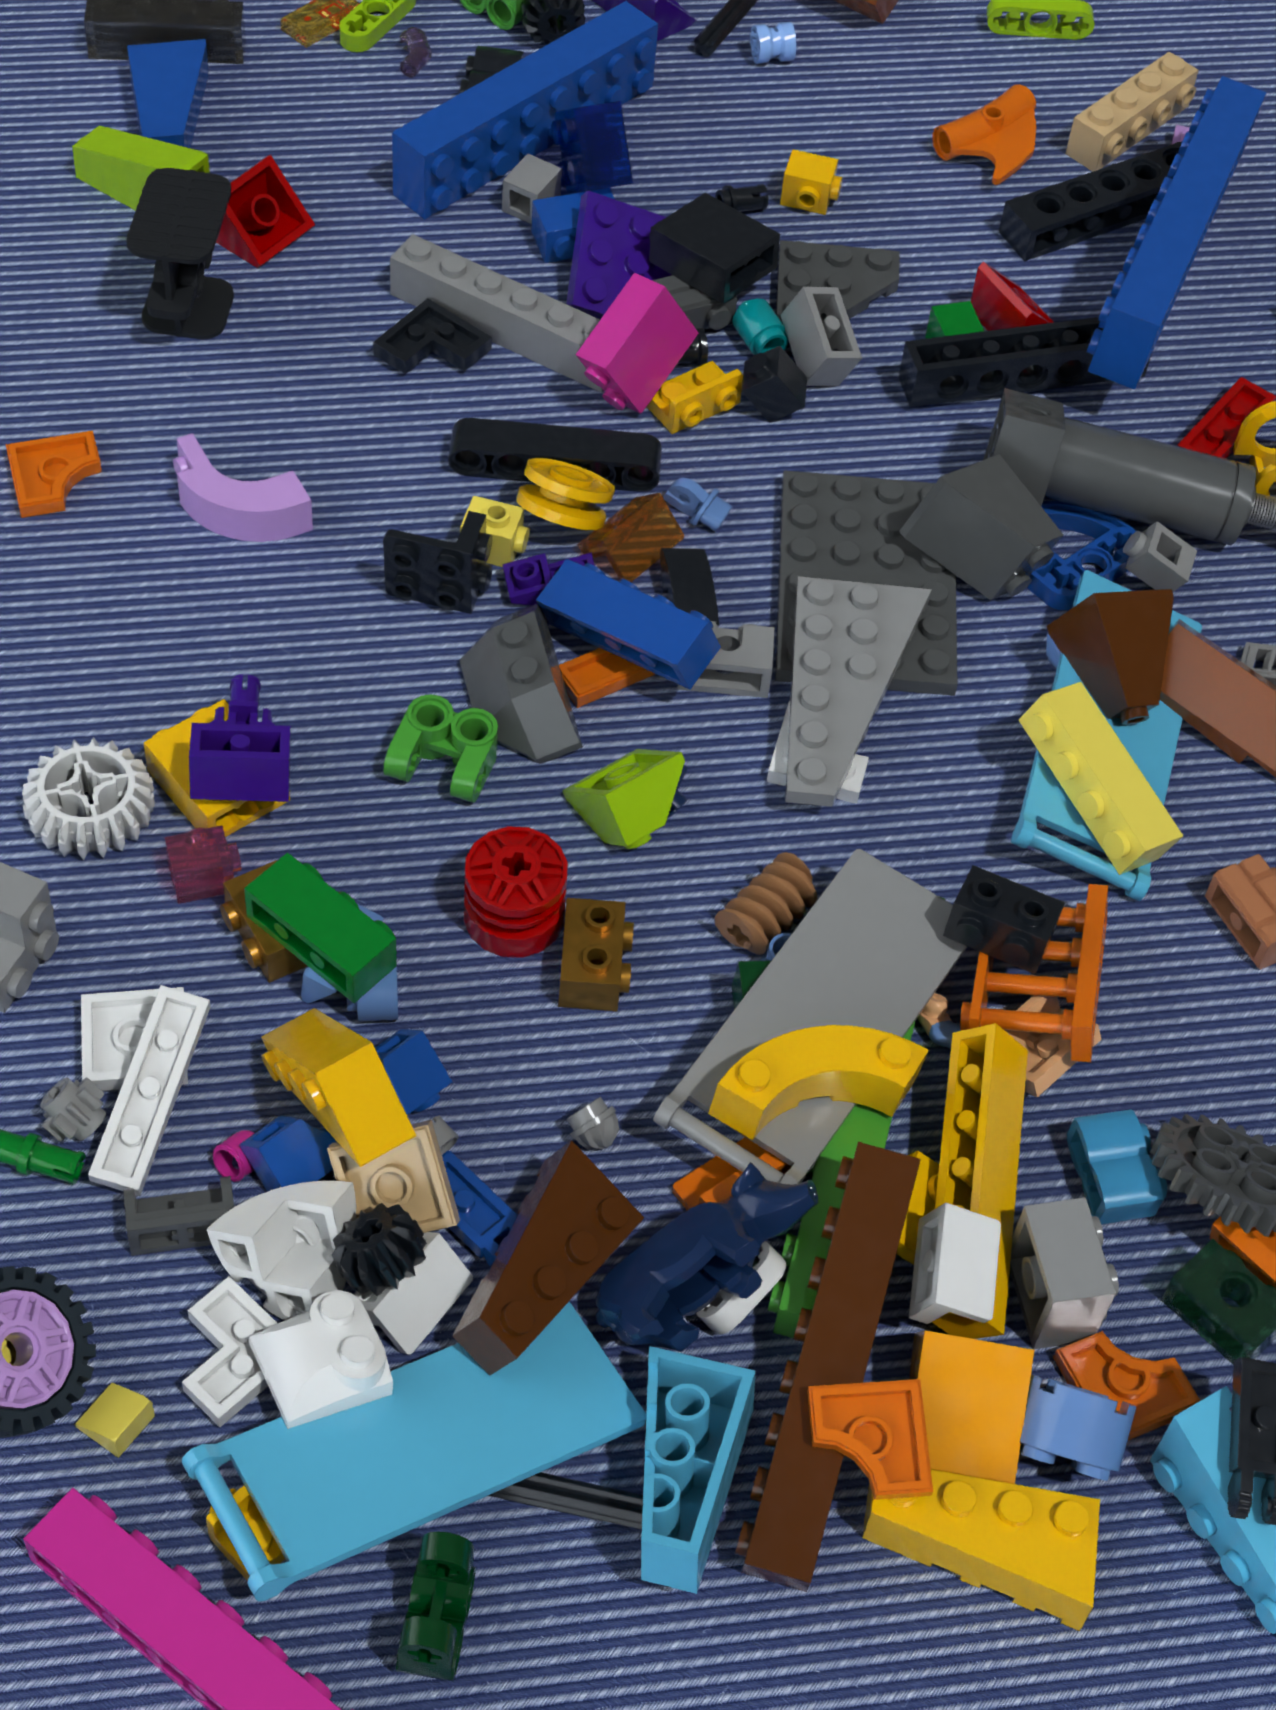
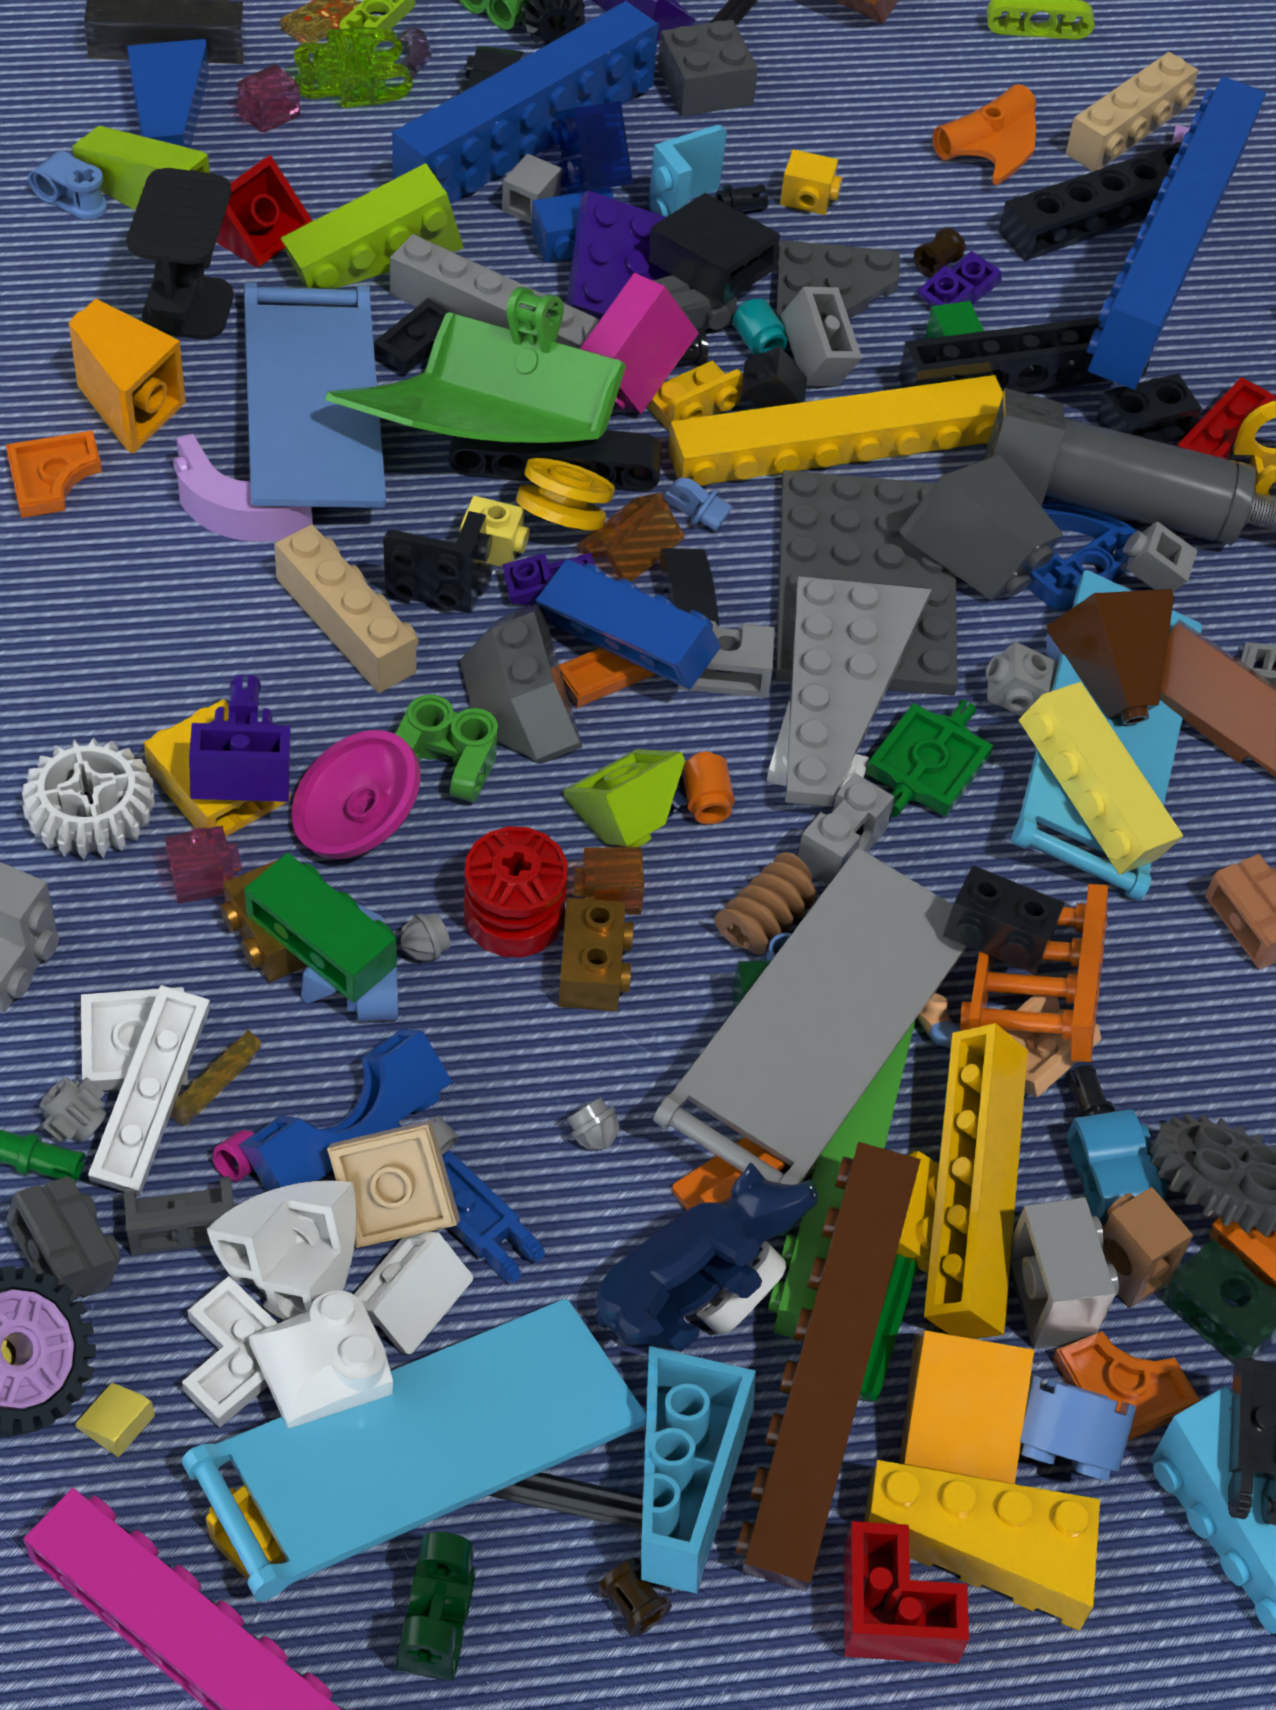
yellow wedge [261,1008,417,1167] -> none
black gear [332,1203,427,1296] -> none
reddish brown wedge [452,1140,644,1376] -> none
yellow brick [708,1025,929,1140] -> none
light blue wheel [750,22,796,64] -> none
orange tile [807,1379,933,1500] -> none
white panel [909,1202,1001,1324] -> none
red slope [971,261,1055,331] -> none
none -> dark grey brick [6,1176,120,1301]
none -> medium blue piece [28,150,108,220]
none -> light orange slope [69,298,186,454]
none -> clear yellow tile [171,1030,261,1127]
none -> clear pink brick [236,64,300,134]
none -> medium blue flag [244,282,386,508]
none -> tan brick [274,524,419,693]
none -> lime wedge [281,163,464,289]
none -> dark pink dish [291,730,421,859]
none -> clear neon green piece [294,27,413,108]
none -> bright green panel [325,287,626,443]
none -> light grey plate [400,913,450,961]
none -> clear orange brick [573,847,644,915]
none -> dark brown bush [598,1557,672,1637]
none -> medium azure bracket [648,125,727,217]
none -> dark grey brick [658,20,758,117]
none -> yellow brick [668,375,1003,486]
none -> orange brick [682,752,735,824]
none -> light grey brick [798,773,894,886]
none -> red brick [843,1521,969,1664]
none -> green axle [859,1254,918,1402]
none -> green plate [866,700,994,817]
none -> dark brown bush [913,227,966,278]
none -> dark purple slope [917,250,1002,306]
none -> light grey brick [986,642,1058,716]
none -> black pin [1064,1065,1115,1118]
none -> black brick [1096,373,1202,443]
none -> medium nougat brick [1102,1187,1193,1309]

